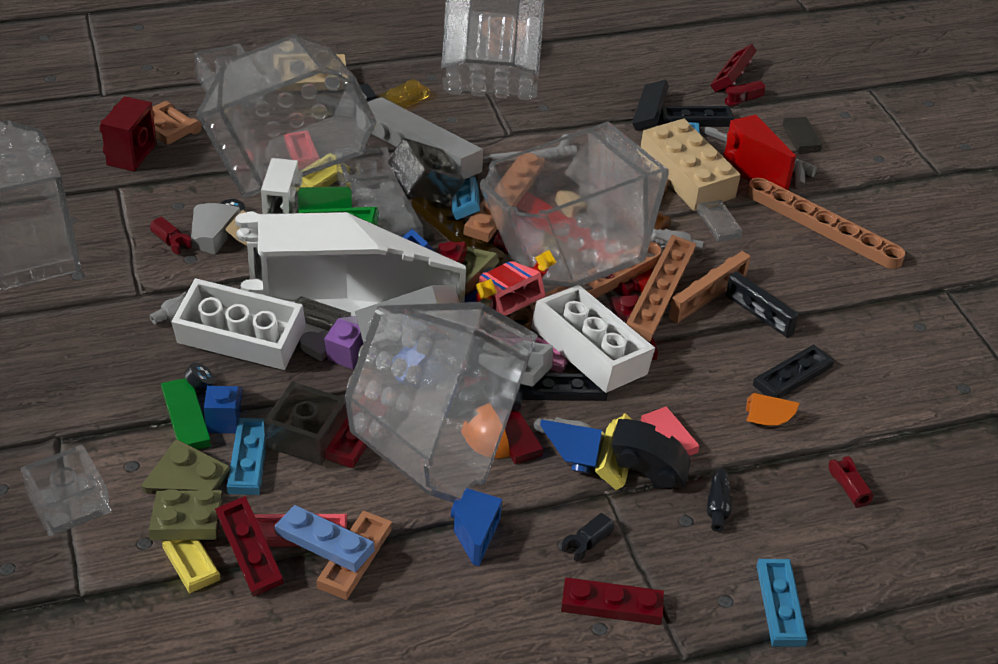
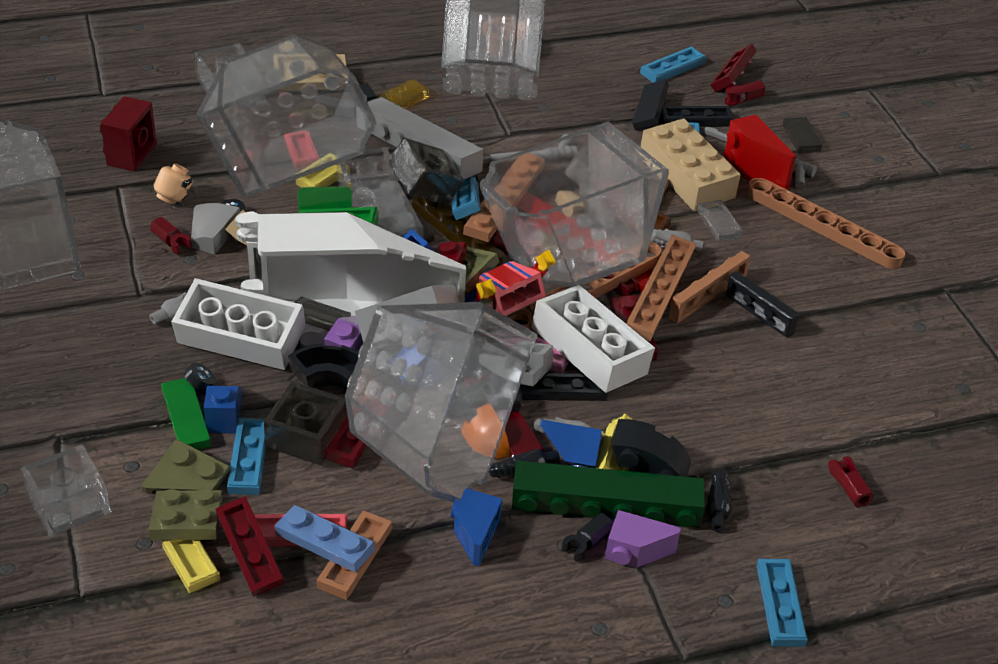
nougat plate [153,101,202,145] -> none
white brick [261,158,302,214] -> none
dark red plate [561,577,664,625] -> none
coral tile [641,406,700,456] -> none
orange brick [746,393,800,425] -> none
black tile [753,344,834,398] -> none
none -> light nougat head [153,164,193,204]
none -> black brick [288,343,374,394]
none -> black piece [488,449,560,478]
none -> dark green brick [511,460,705,528]
none -> medium lavender slope [605,510,681,568]
none -> dark azure tile [640,46,707,83]

